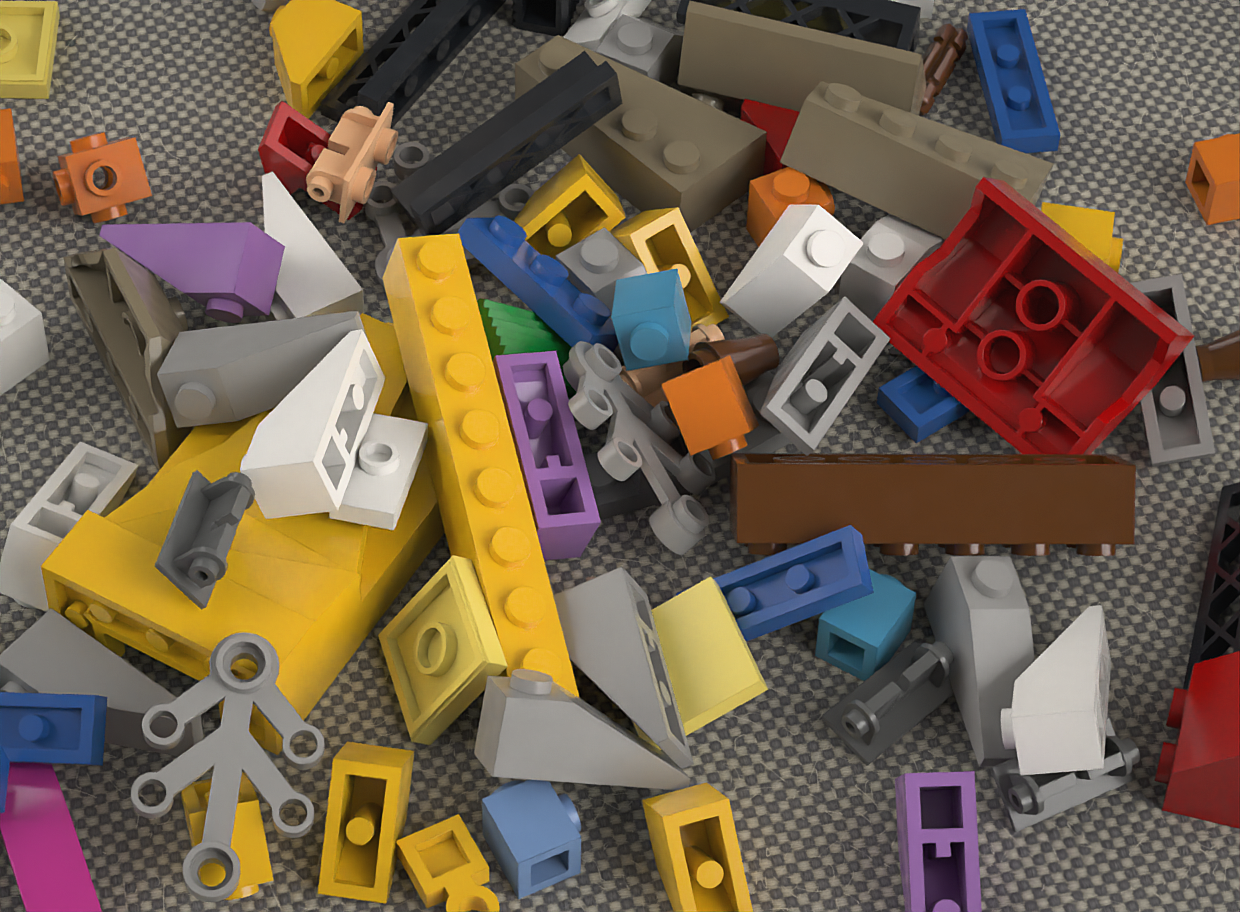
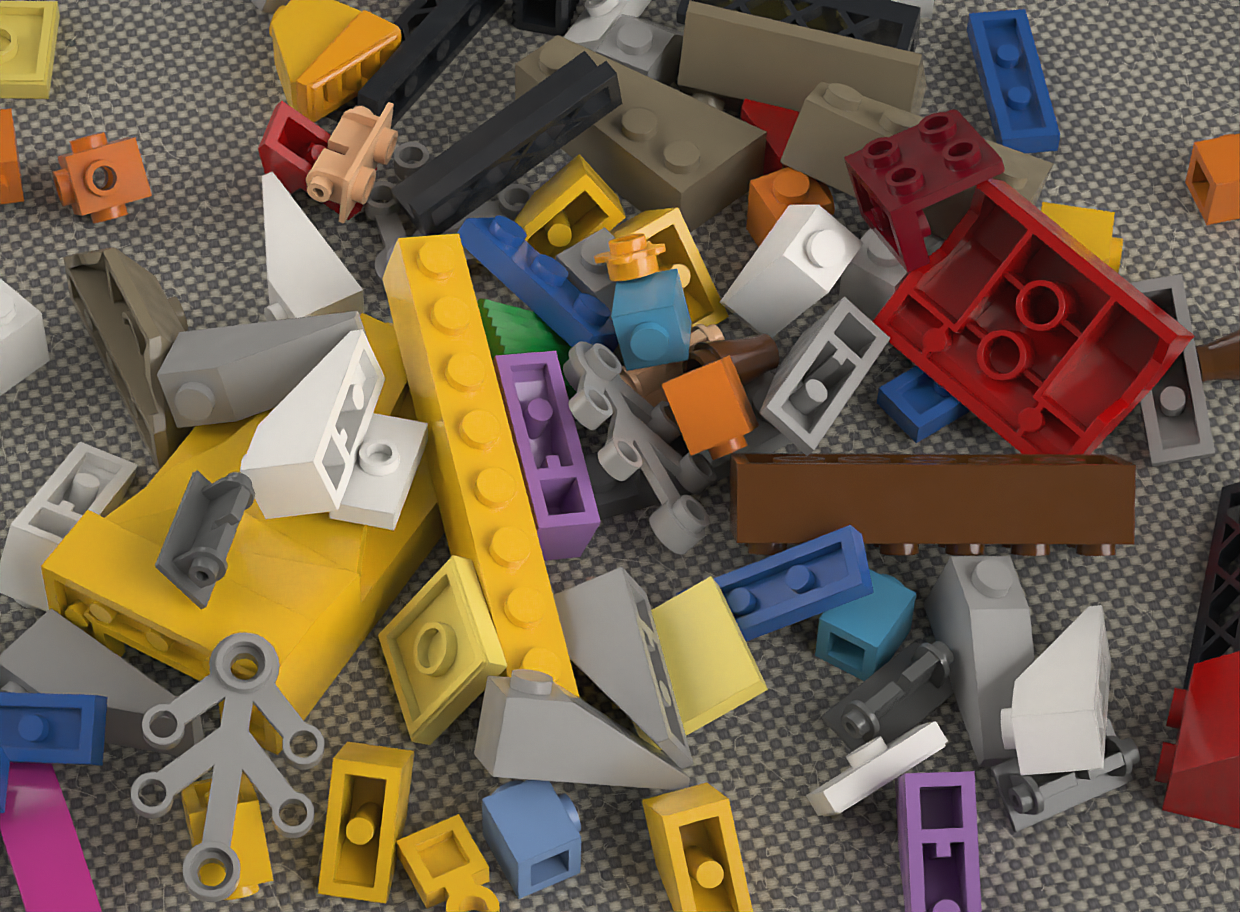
medium lavender slope [99,222,285,323] -> none
reddish brown axle [919,23,968,116] -> none
none -> light orange slope [296,10,402,123]
none -> light orange plate [594,233,666,281]
none -> white plate [806,721,948,817]
none -> dark red bracket [844,109,1005,273]

